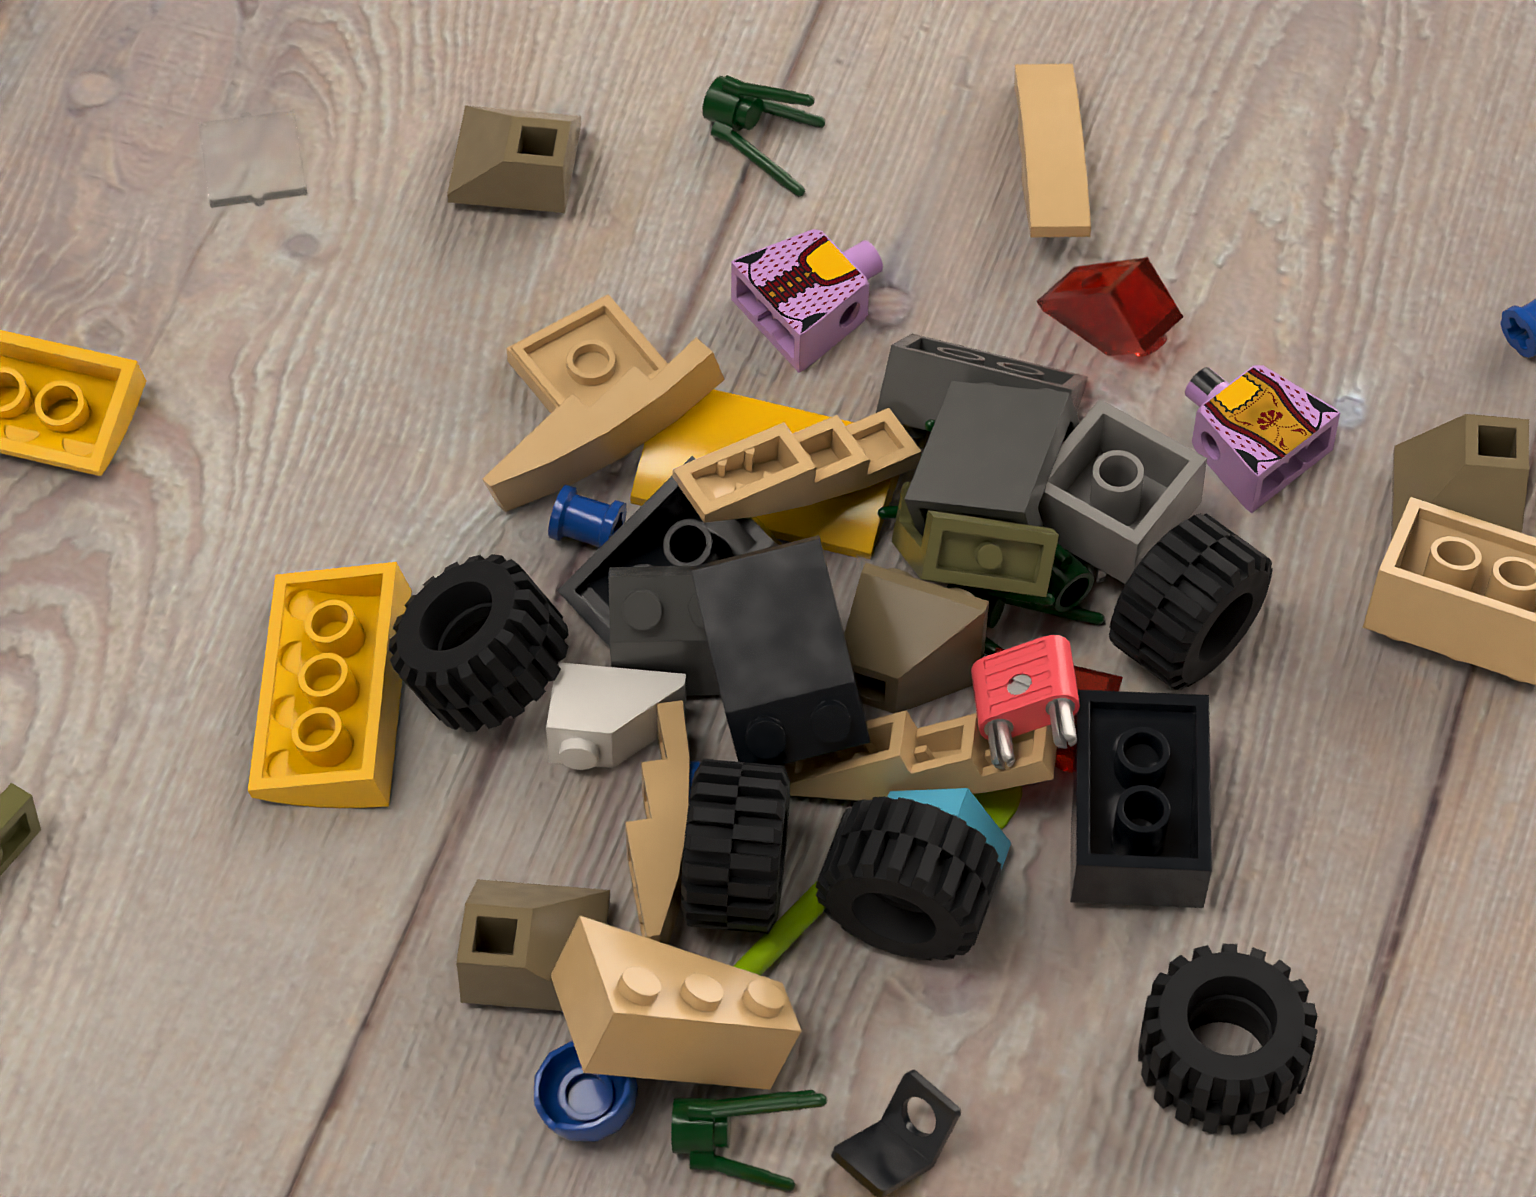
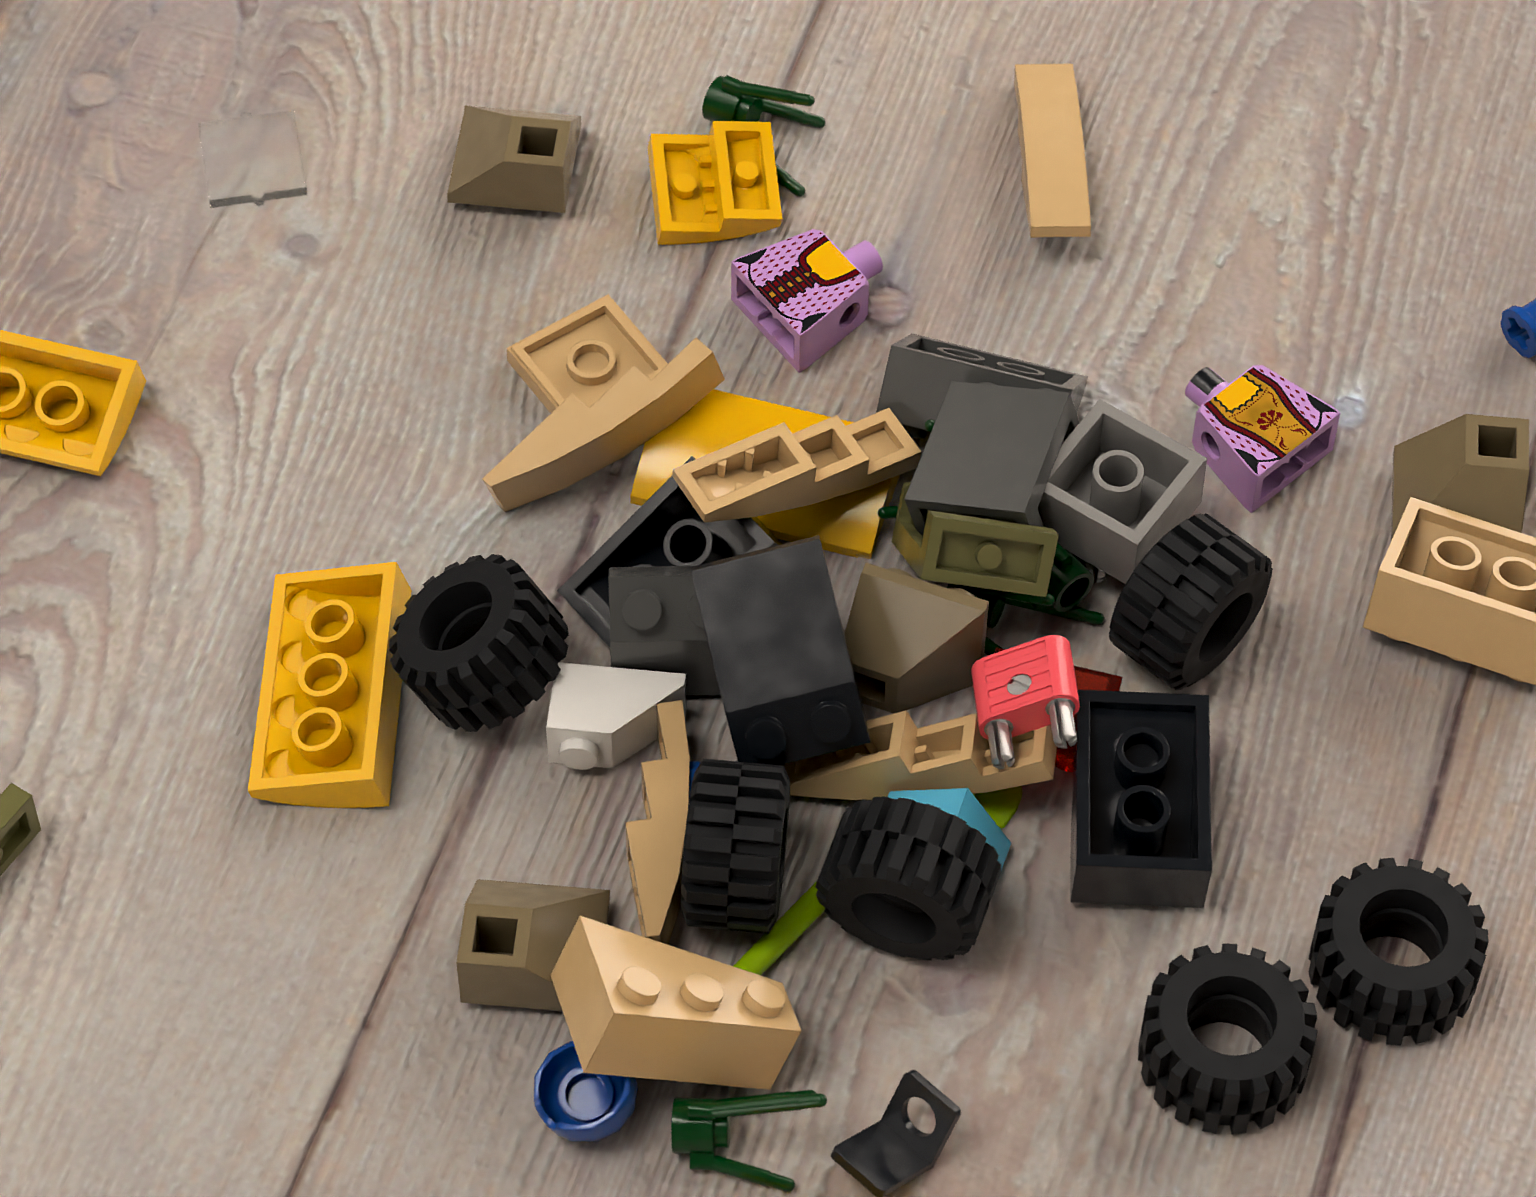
blue bush [548,485,627,549] -> none
clear red slope [1037,257,1183,357] -> none
none -> yellow slope [647,121,782,245]
none -> black tyre [1308,858,1489,1046]

